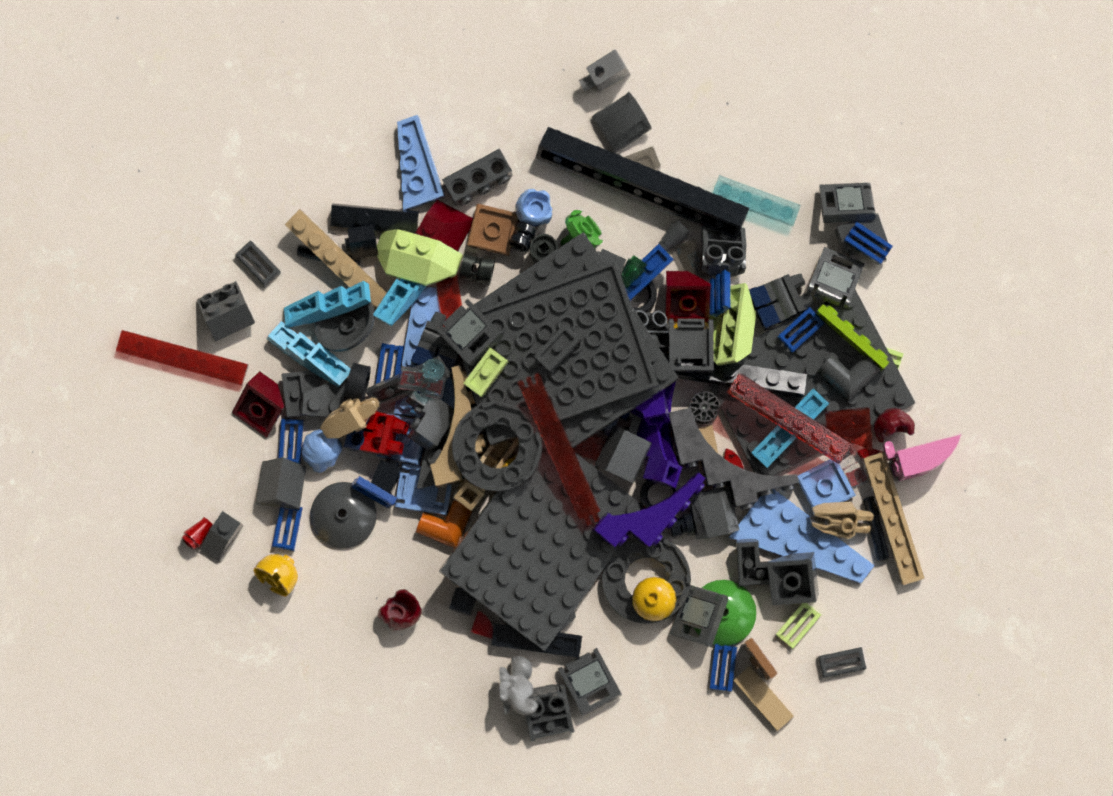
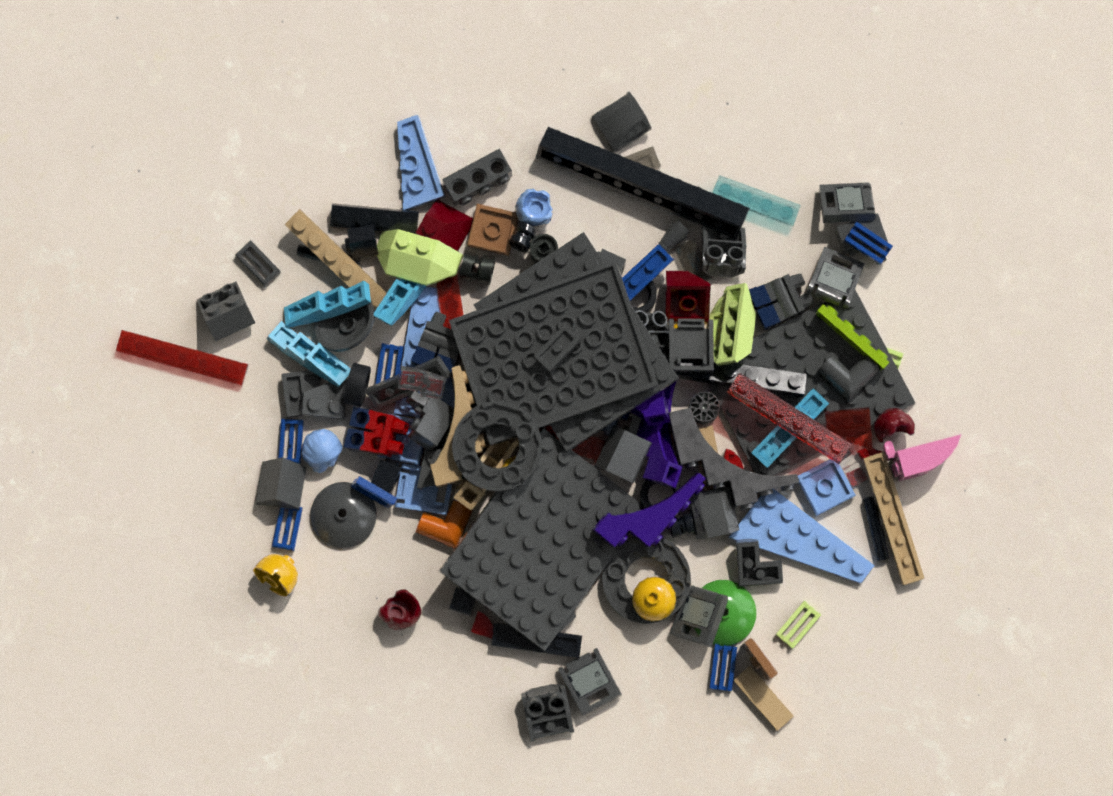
red cone [181,517,213,550] -> none
dark grey slope [200,511,244,562] -> none
dark red slope [232,371,284,438] -> none
tan hinge [320,397,379,438] -> none
clear light blue tile [422,359,445,382] -> none
container [436,299,503,367] -> none
yellowish green plate [464,348,509,397] -> none
light grey animal [499,656,538,715] -> none
clear red hinge [518,373,601,526] -> none
bright green tile [560,210,603,249] -> none
light grey torso [579,49,631,91] -> none
clear green cone [621,255,647,289] -> none
blue tile [710,270,730,318] -> none
dark grey slope [767,552,819,605] -> none
blue tile [777,307,824,353] -> none
tan hinge [810,502,874,539] -> none
dark grey tile [818,647,867,678] -> none

